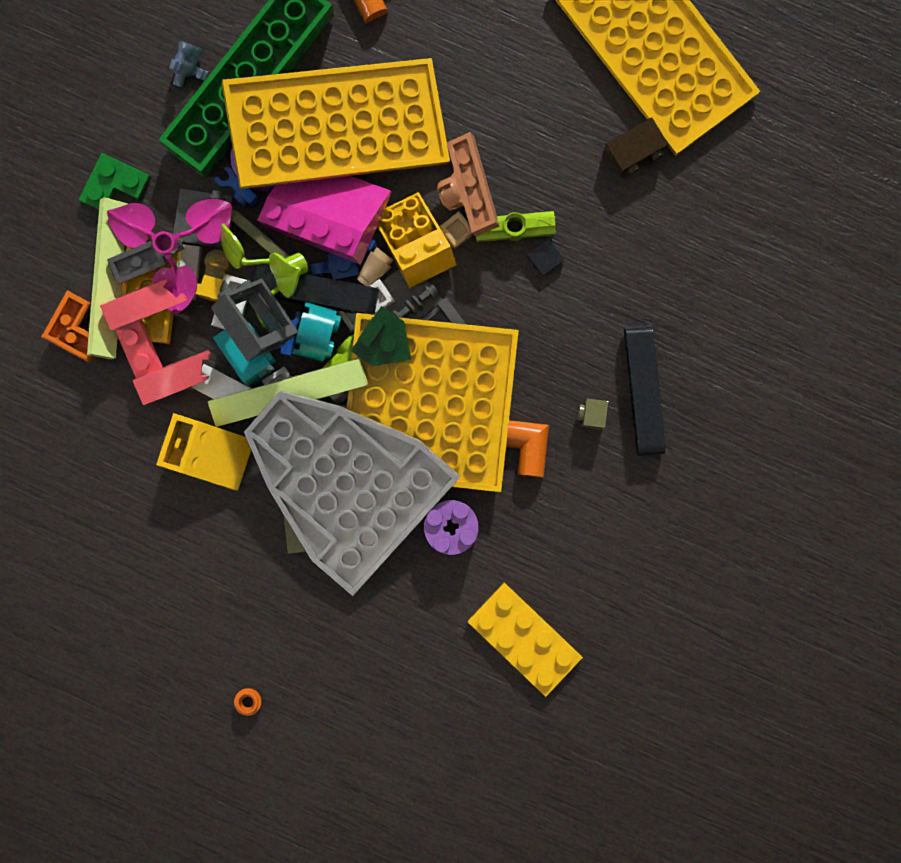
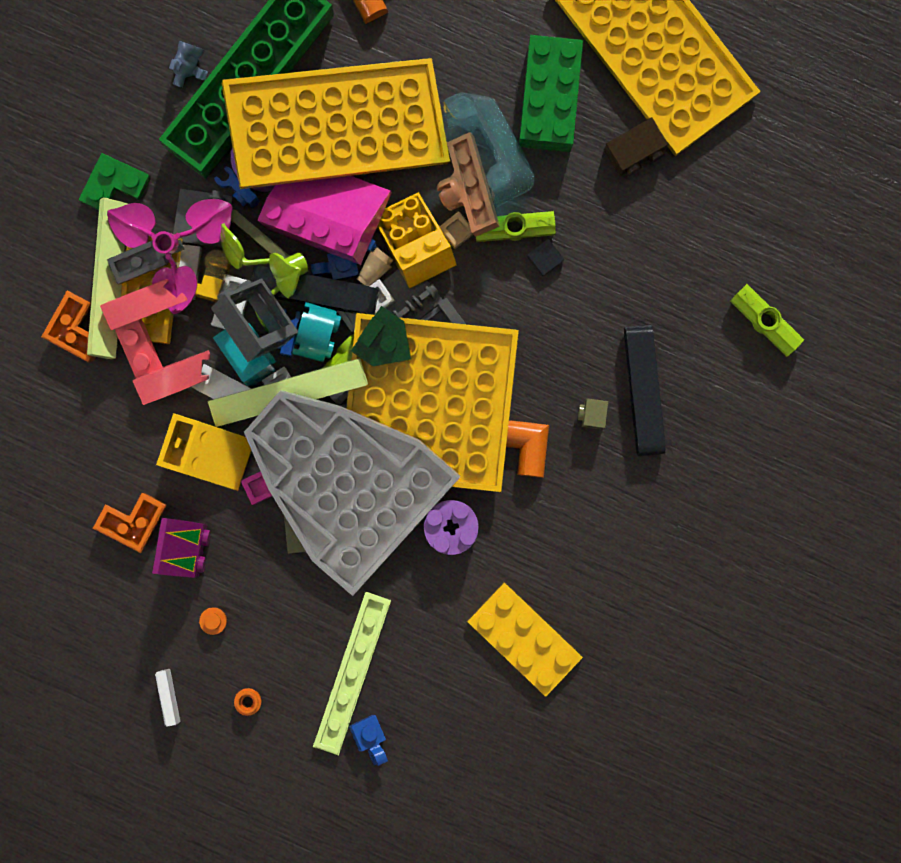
none -> orange brick [93,493,167,553]
none -> magenta slope [152,518,211,578]
none -> white tile [155,669,181,727]
none -> orange plate [199,607,227,635]
none -> dark pink plate [241,471,272,505]
none -> yellowish green tile [313,592,391,756]
none -> blue plate [349,715,388,766]
none -> clear light blue windscreen [444,92,535,208]
none -> green brick [519,35,583,152]
none -> lime piece [730,284,804,357]

